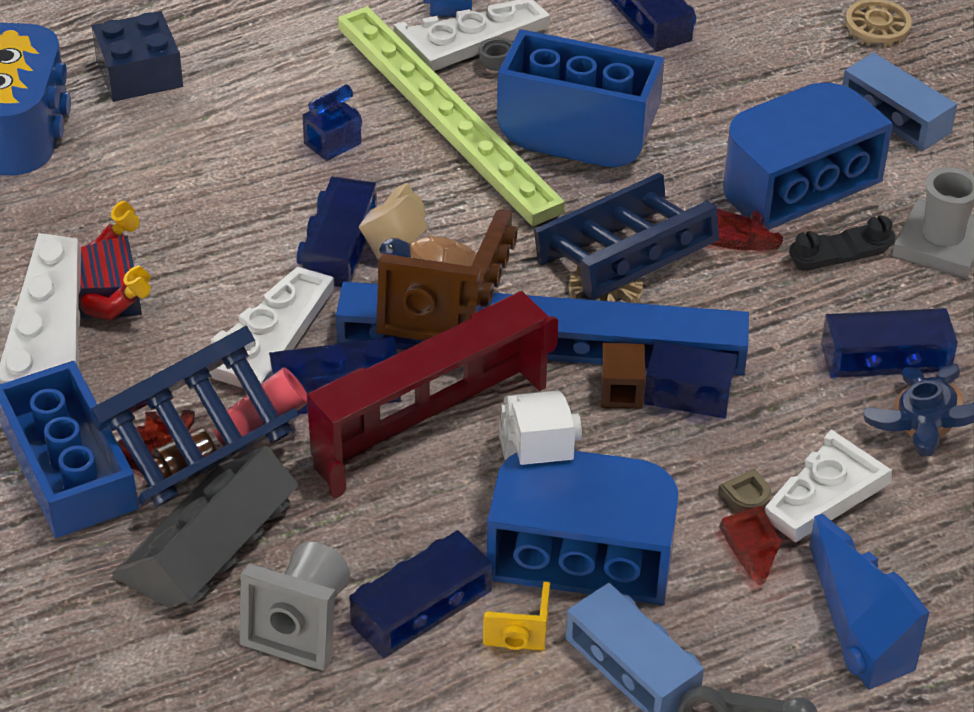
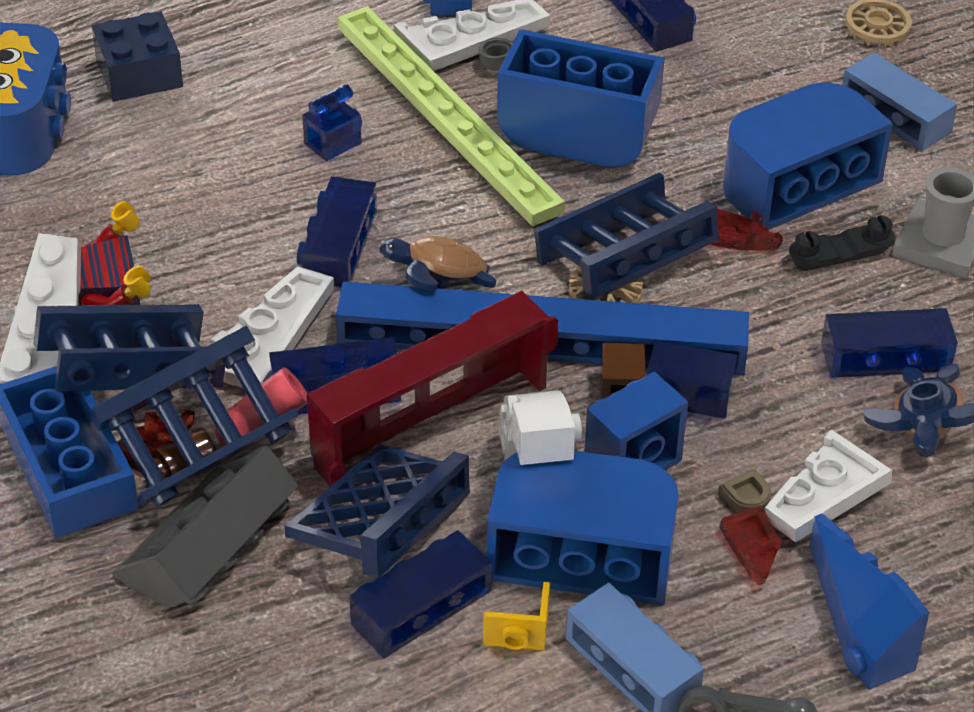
light grey plant [239,542,350,671] -> none
tan brick [359,183,428,259] -> none
reddish brown bracket [376,209,518,341] -> none
none -> dark blue fence [33,304,225,392]
none -> dark blue fence [285,444,470,578]
none -> blue brick [584,371,688,470]

